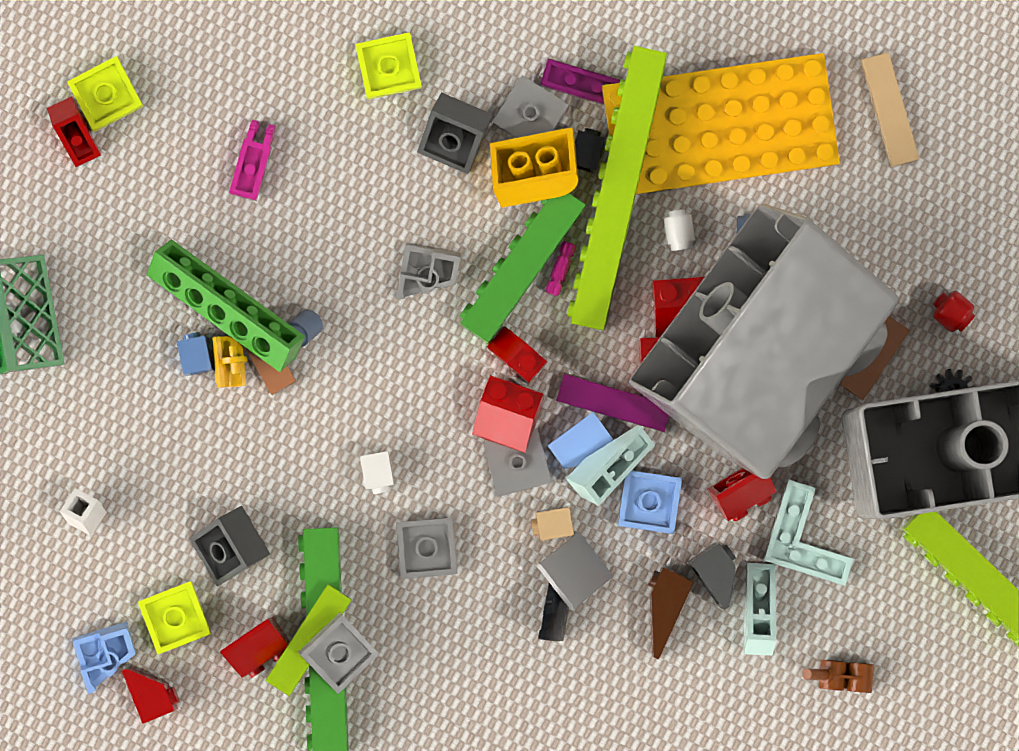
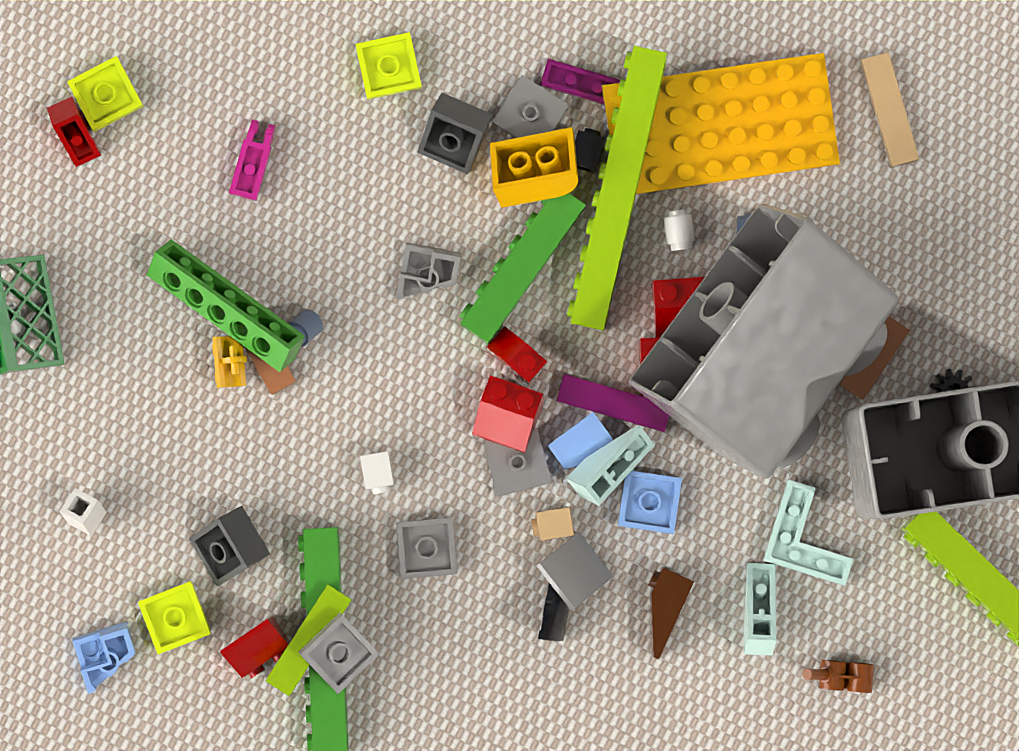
red slope [121,667,180,724] -> none
medium blue brick [177,332,214,376] -> none
dark pink axle [545,241,576,296] -> none
dark grey slope [687,542,736,610] -> none
red slope [707,468,777,521] -> none
red head [932,291,976,332] -> none

